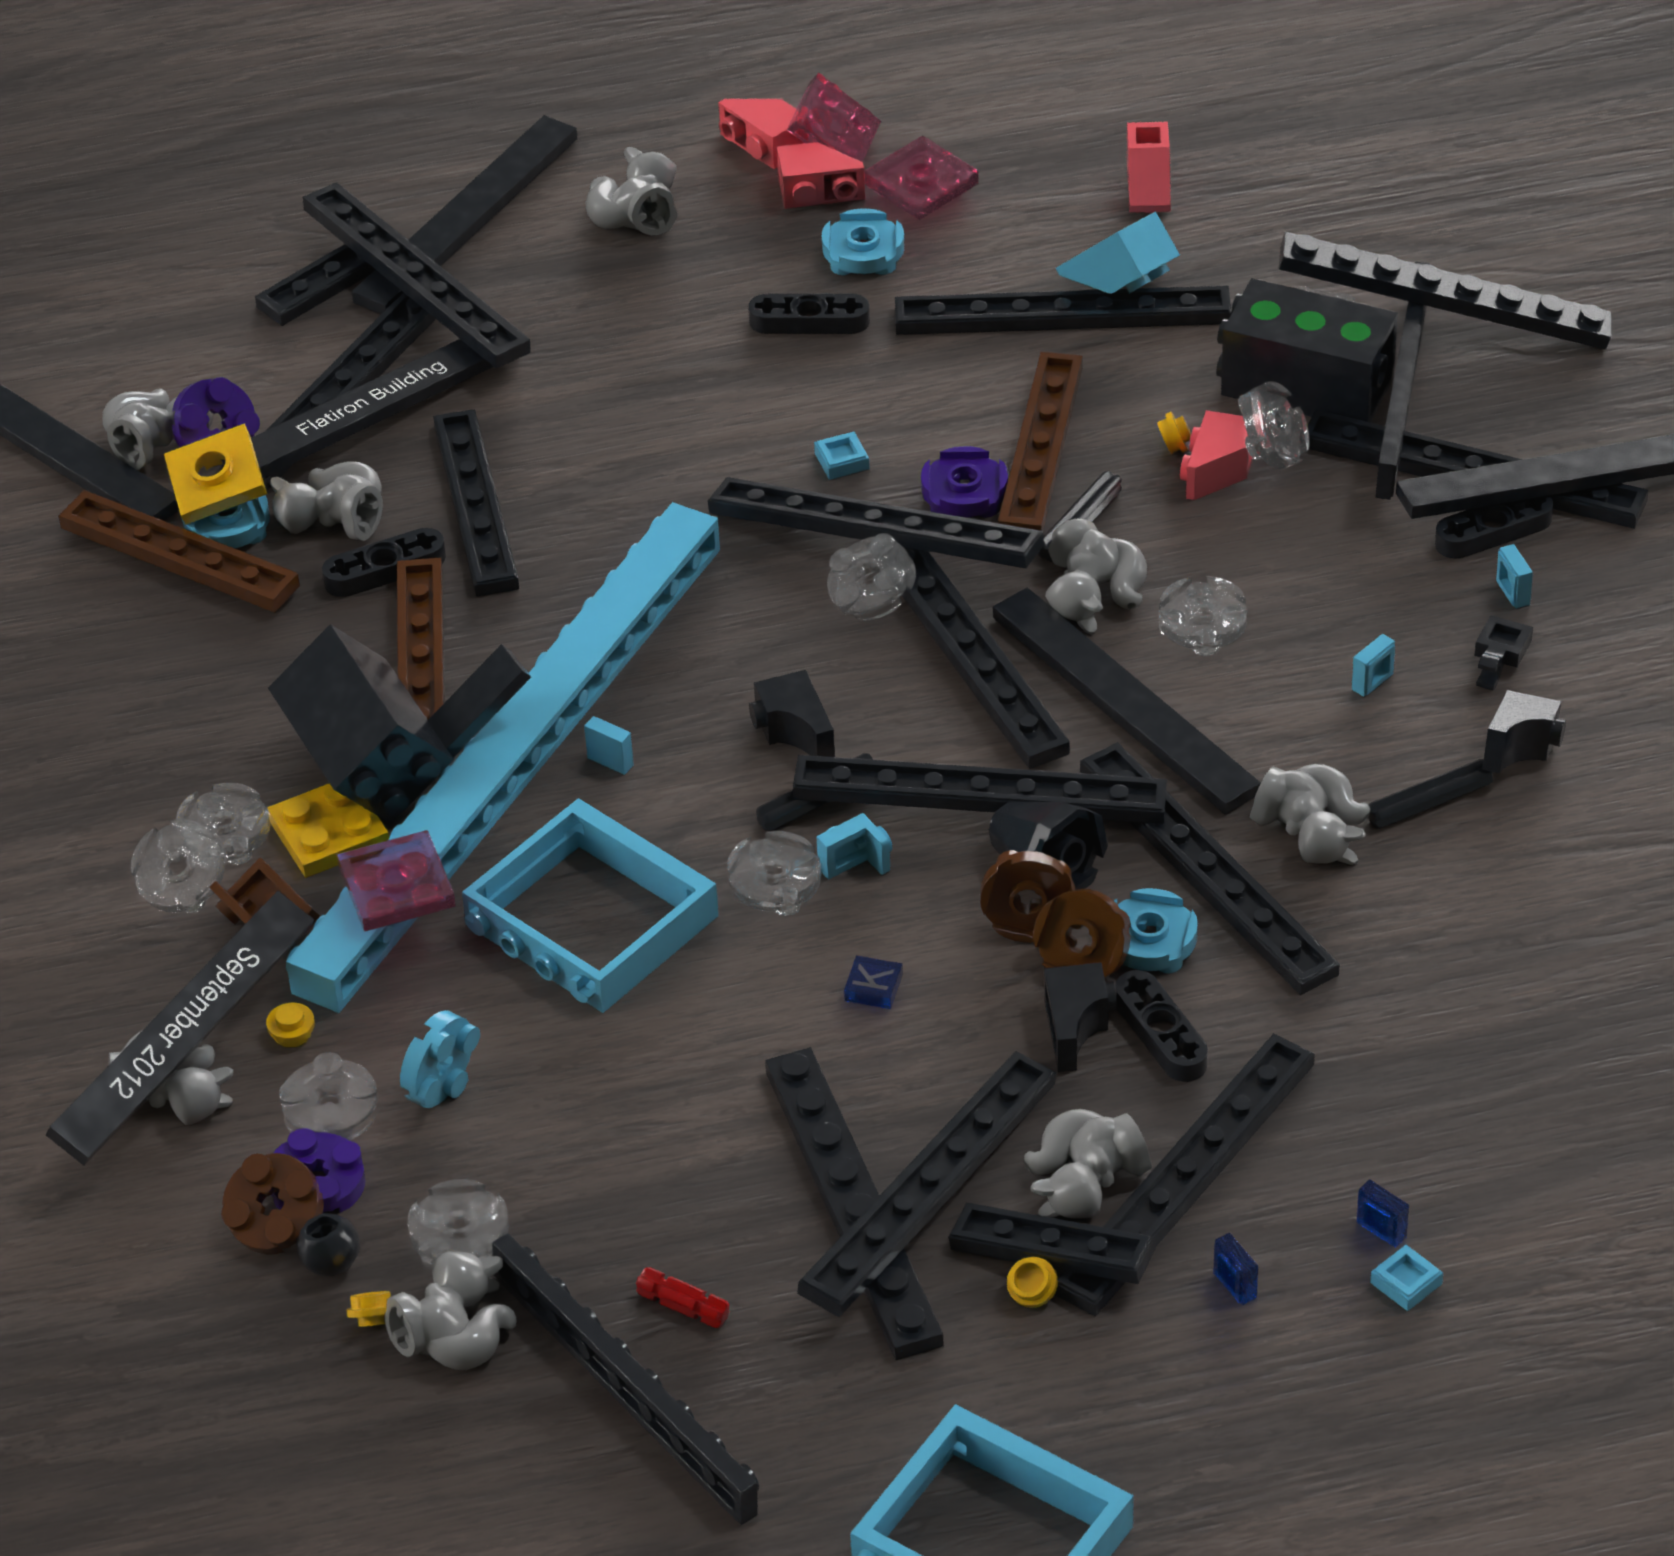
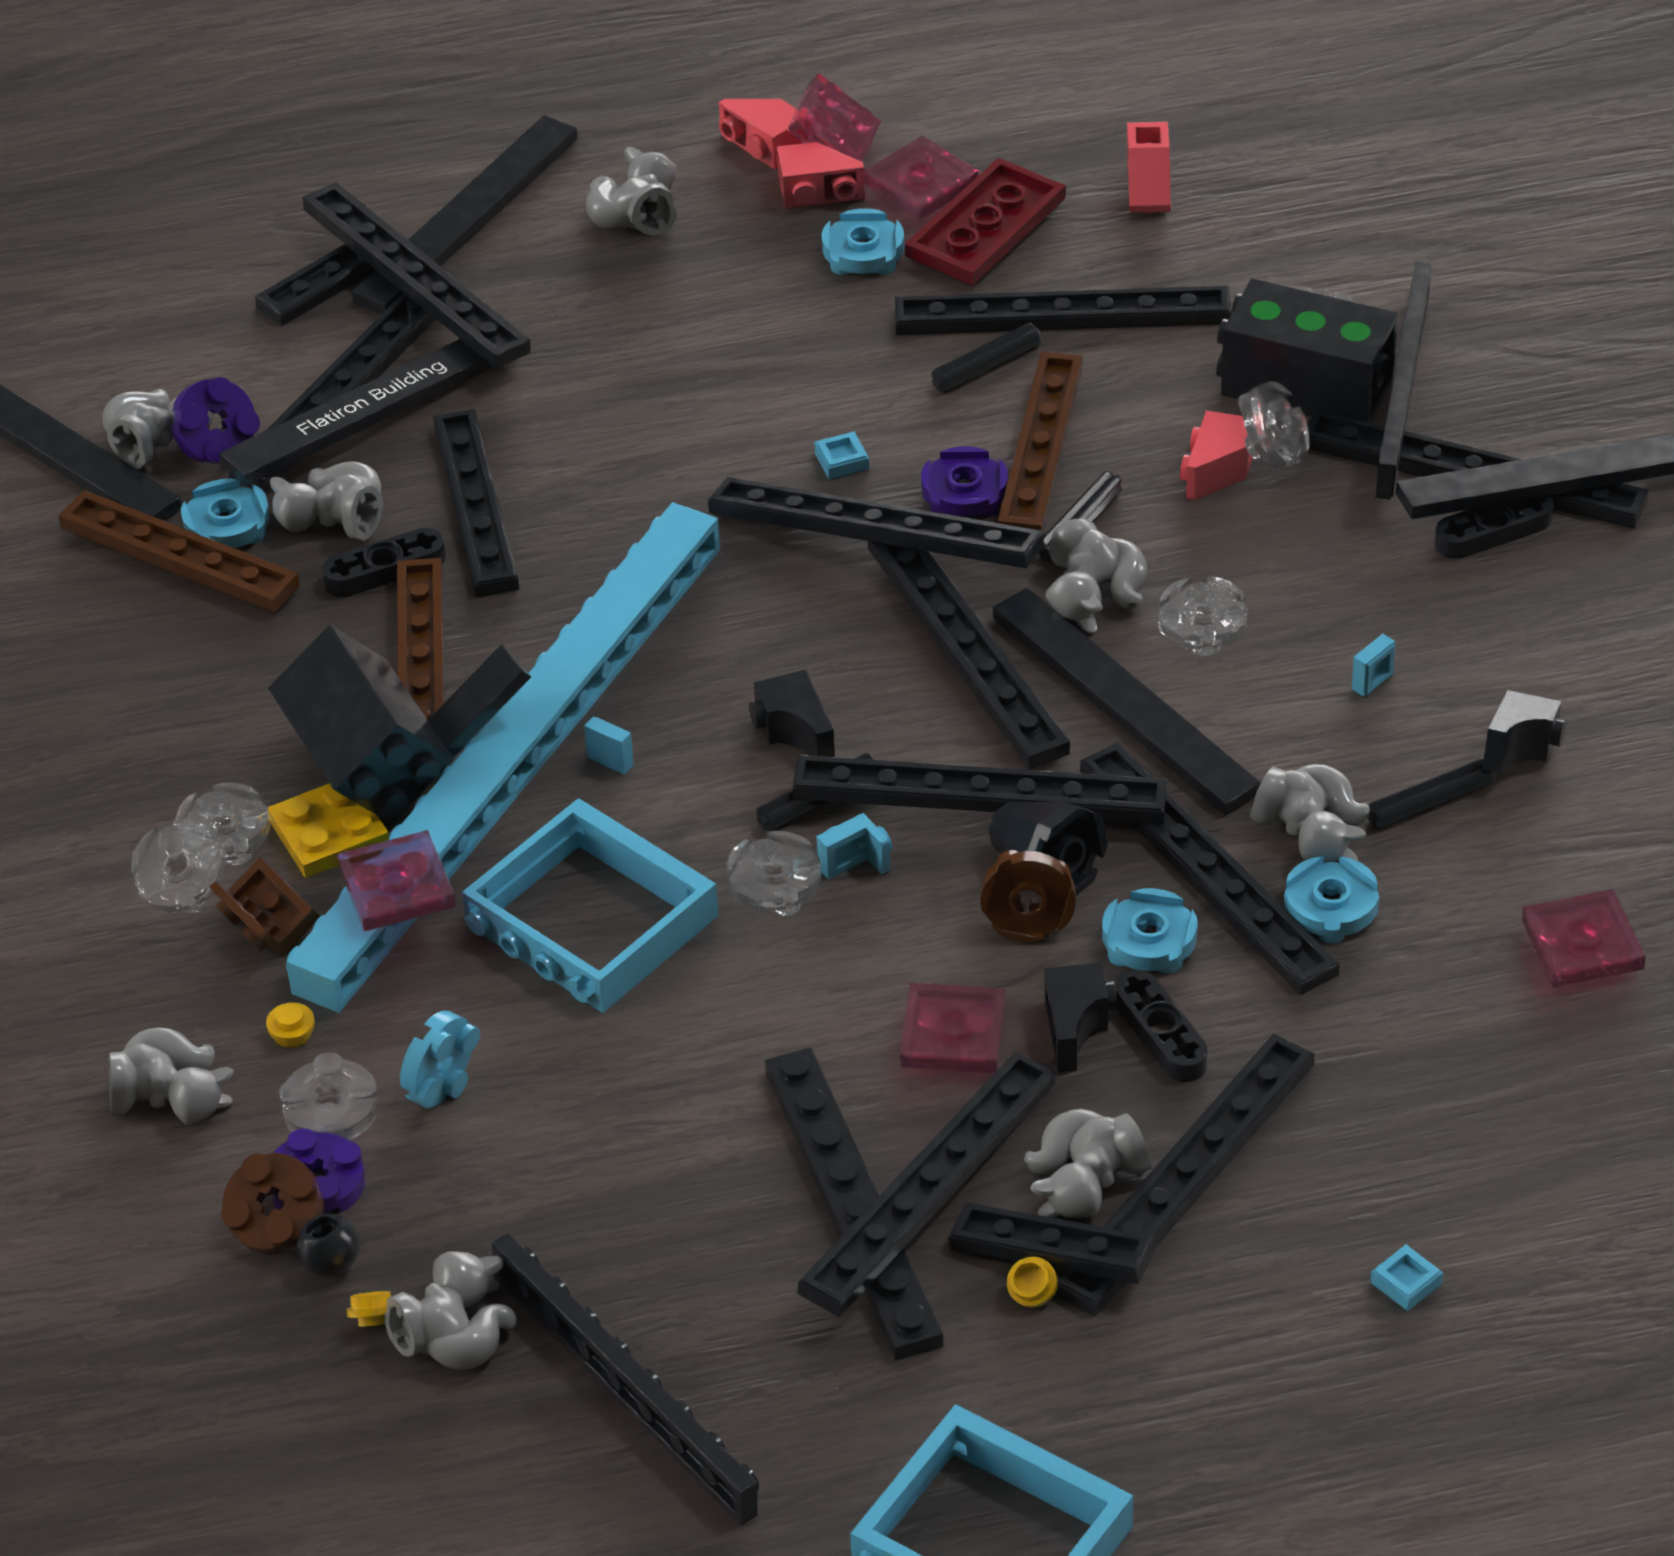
black tile [46,891,314,1166] -> none
yellow piece [164,423,267,525] -> none
clear plate [408,1179,509,1269] -> none
red axle [636,1267,730,1328] -> none
black beam [748,293,870,334] -> none
clear plate [827,533,916,621] -> none
clear blue tile [844,955,903,1009] -> none
reddish brown plate [1033,889,1131,980] -> none
medium azure slope [1055,211,1180,294] -> none
yellow plate [1157,412,1191,454] -> none
clear blue tile [1213,1232,1258,1305] -> none
black plate [1279,231,1611,350] -> none
clear blue tile [1357,1179,1409,1247] -> none
black plate [1474,615,1533,690] -> none
medium azure tile [1496,544,1533,609] -> none
none -> clear pink plate [900,982,1006,1073]
none -> dark red plate [905,157,1066,285]
none -> black axle [931,323,1041,392]
none -> medium azure plate [1284,856,1379,943]
none -> clear pink plate [1522,889,1646,988]

